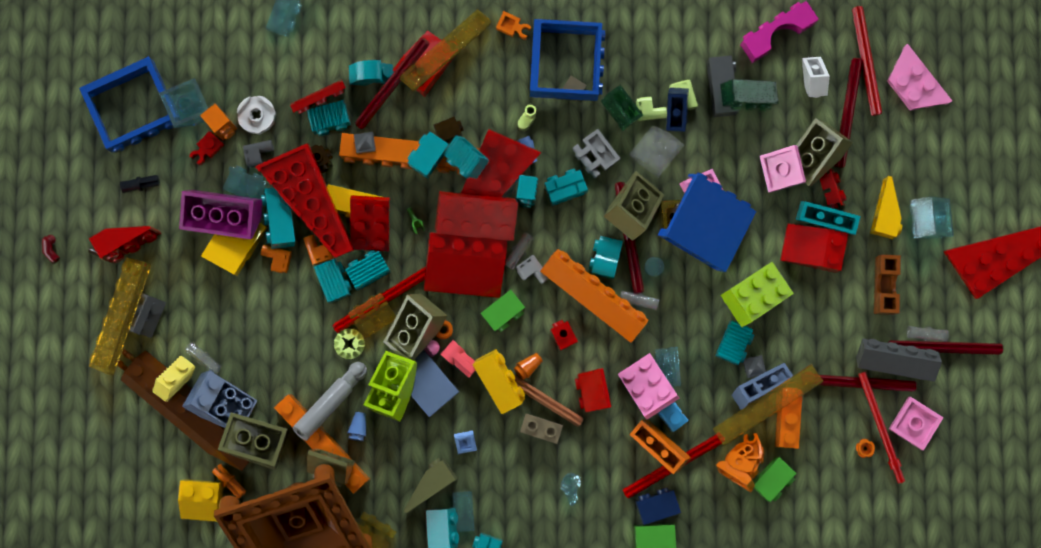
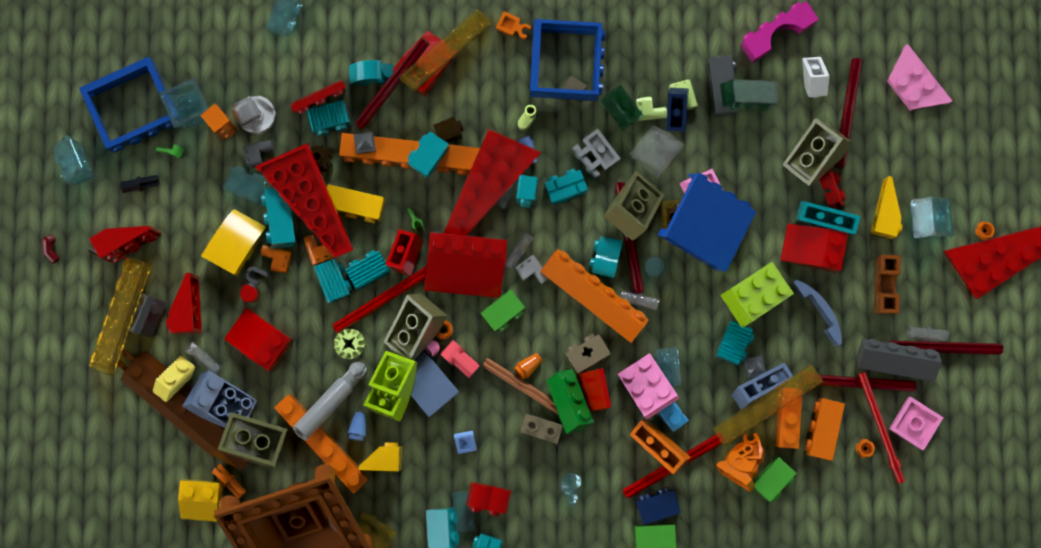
magenta slope [179,190,263,239] -> none
red plate [189,131,224,166] -> none
olive slope [307,449,355,487] -> none
clear yellow plate [348,292,396,339] -> none
red plate [350,195,390,252] -> none
olive slope [404,458,457,513] -> none
red brick [435,191,518,241] -> none
teal brick [443,135,489,179] -> none
yellow brick [472,349,525,414] -> none
red brick [550,320,578,351] -> none
bright pink plate [760,145,806,193] -> none
red axle [852,6,882,116] -> none
none -> clear light blue slope [53,135,94,186]
none -> bright green hand [156,144,184,158]
none -> red slope [166,273,202,335]
none -> red slope [224,307,293,372]
none -> light grey head [232,97,261,127]
none -> leg [240,267,270,303]
none -> yellow slope [359,442,403,471]
none -> red brick [385,229,424,276]
none -> red brick [466,482,511,516]
none -> green brick [546,369,594,434]
none -> dark tan brick [565,334,611,374]
none -> sand blue slope [790,280,842,346]
none -> orange brick [804,398,845,461]
none -> orange plate [975,221,995,240]

